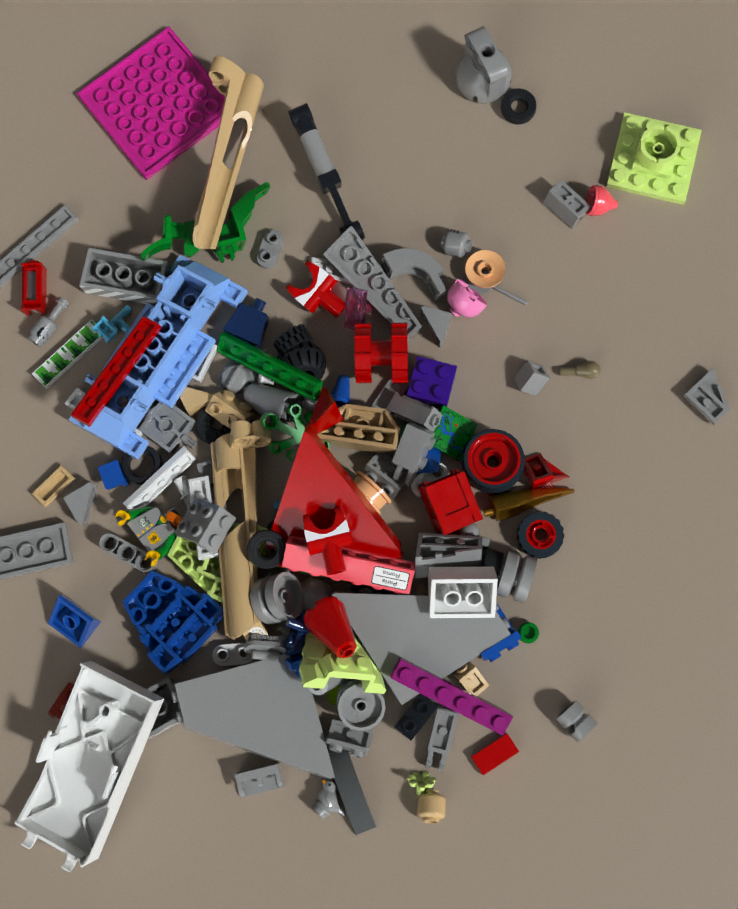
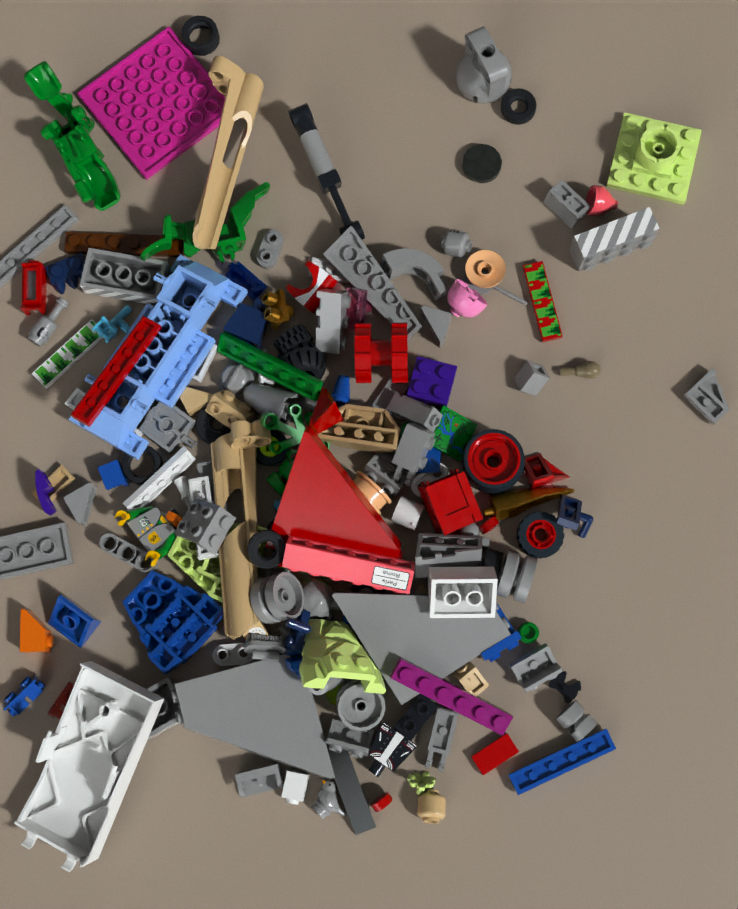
red connector [303,506,353,575] -> none
red cone [303,596,357,658] -> none
none -> blue hinge [3,674,46,717]
none -> orange slope [20,609,54,653]
none -> green piece [24,61,121,211]
none -> dark purple slope [35,469,57,516]
none -> dark blue plate [45,252,86,294]
none -> reddish brown plate [64,232,184,257]
none -> black tyre [181,16,220,56]
none -> clear blue hinge [225,261,268,301]
none -> black wheel [256,430,289,466]
none -> pearl gold hips [262,289,294,330]
none -> green wheel [265,459,293,497]
none -> white brick [281,770,310,805]
none -> light grey wedge [315,288,351,354]
none -> torso [368,721,417,777]
none -> red tile [371,792,393,812]
none -> white piece [391,496,425,531]
none -> pearl dark grey tile [462,144,502,184]
none -> red tile [479,516,499,534]
none -> blue plate [508,728,616,795]
none -> light grey bracket [509,643,563,692]
none -> tile [523,261,563,343]
none -> black piece [548,671,581,703]
none -> dark blue plate [556,494,594,538]
none -> light grey brick [569,207,660,272]

